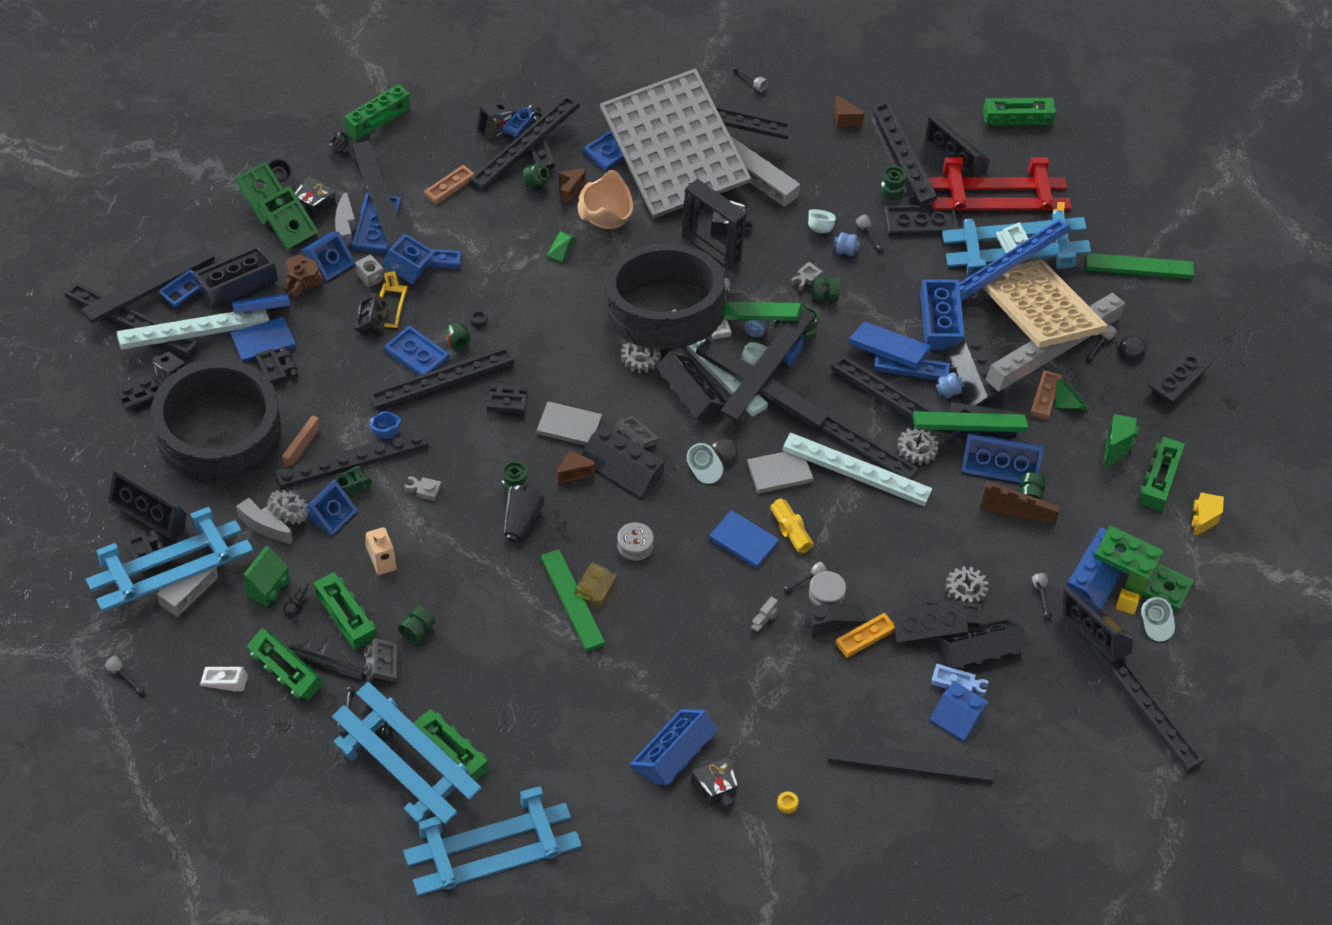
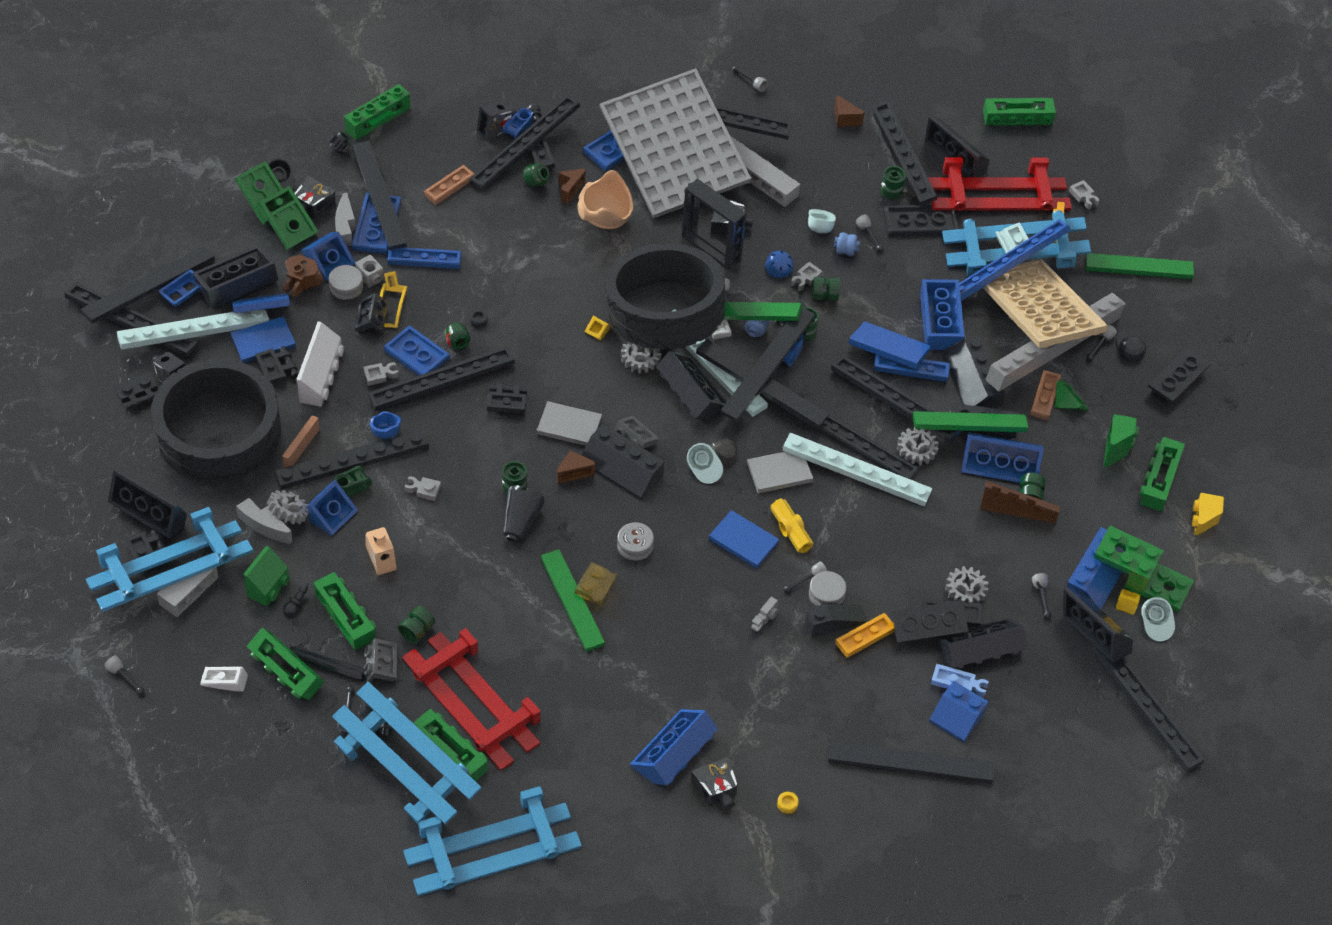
blue slope [382,233,435,284] -> none
green slope [546,231,577,264] -> none
light aqua cap [741,342,768,367] -> none
medium blue piece [936,372,965,399] -> none
none -> white slope [297,322,344,407]
none -> light grey head [329,265,363,300]
none -> light grey plate [363,363,398,386]
none -> red fence [402,628,541,771]
none -> yellow slope [584,316,611,340]
none -> blue helmet [764,250,794,278]
none -> light grey plate [1069,180,1099,209]

